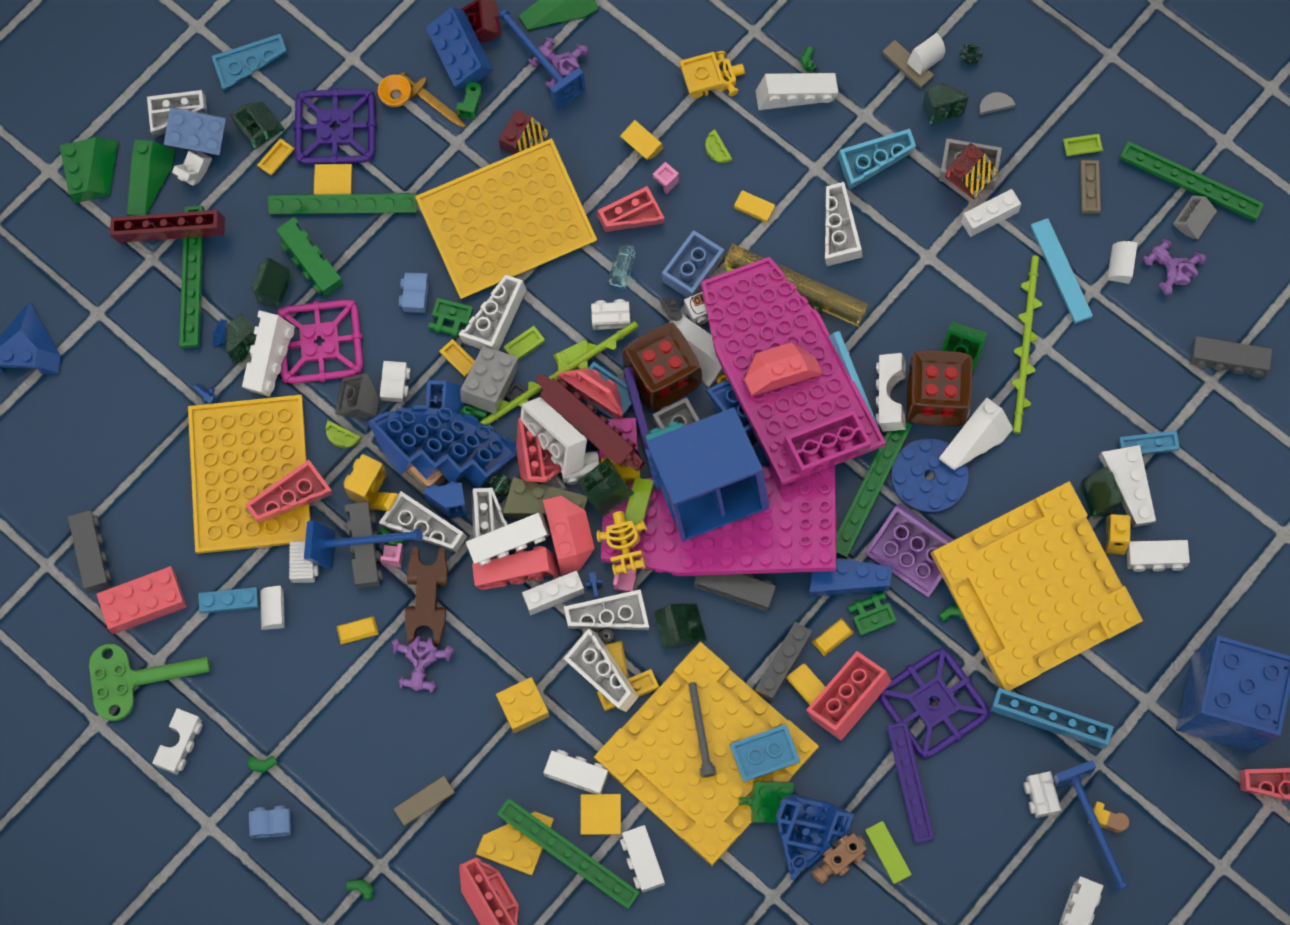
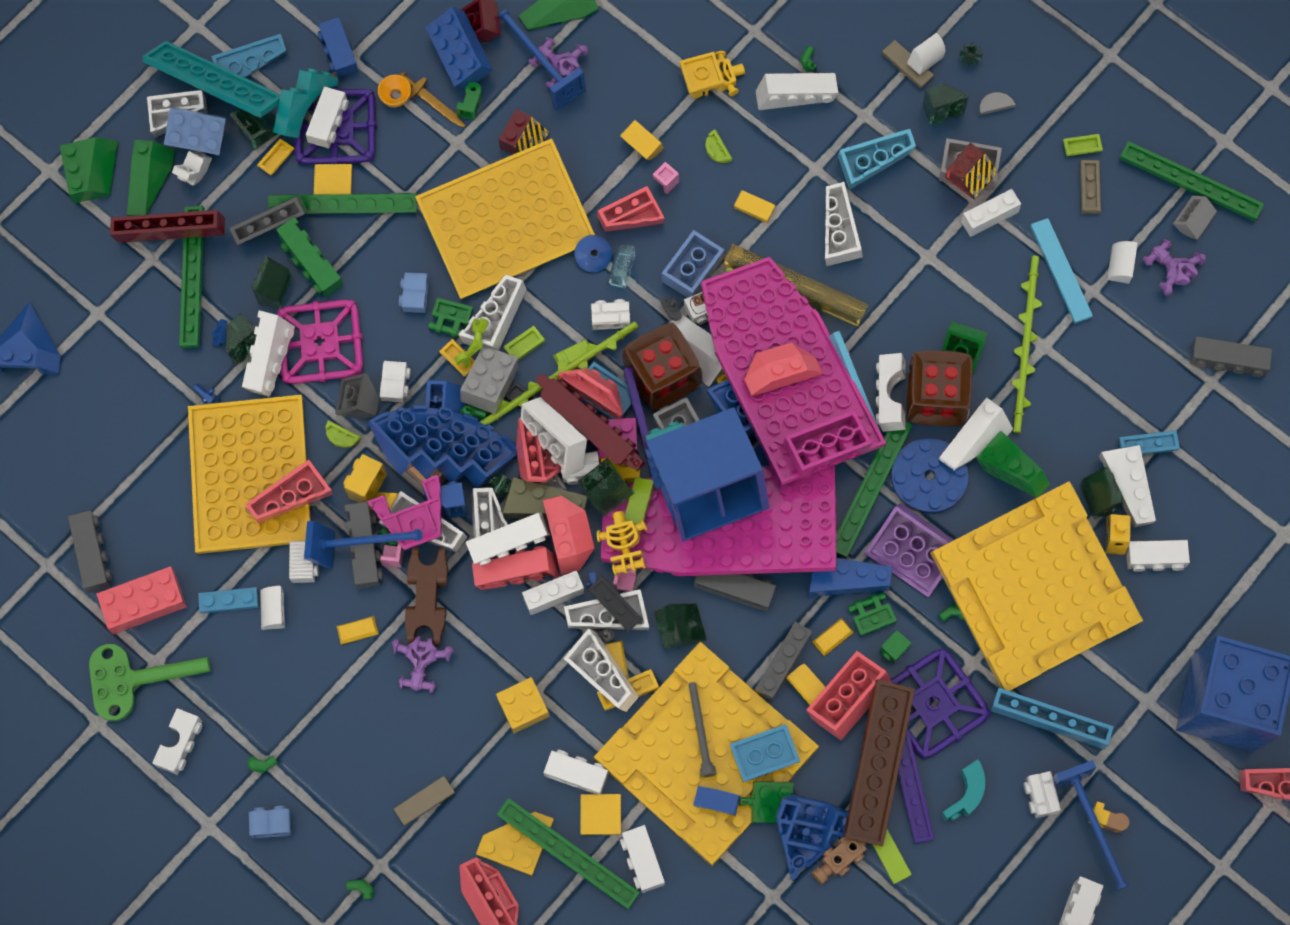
none -> teal plate [143,41,280,118]
none -> dark grey brick [229,195,308,245]
none -> teal arch [273,68,338,138]
none -> white brick [306,87,349,148]
none -> blue brick [317,17,358,78]
none -> dark pink wing [368,475,442,550]
none -> lime piece [455,318,488,367]
none -> blue dish [575,235,612,272]
none -> black tile [588,576,642,632]
none -> blue slope [693,786,740,816]
none -> reddish brown plate [843,679,915,846]
none -> green brick [880,630,911,664]
none -> teal arch [941,759,985,822]
none -> green wedge [976,431,1050,498]

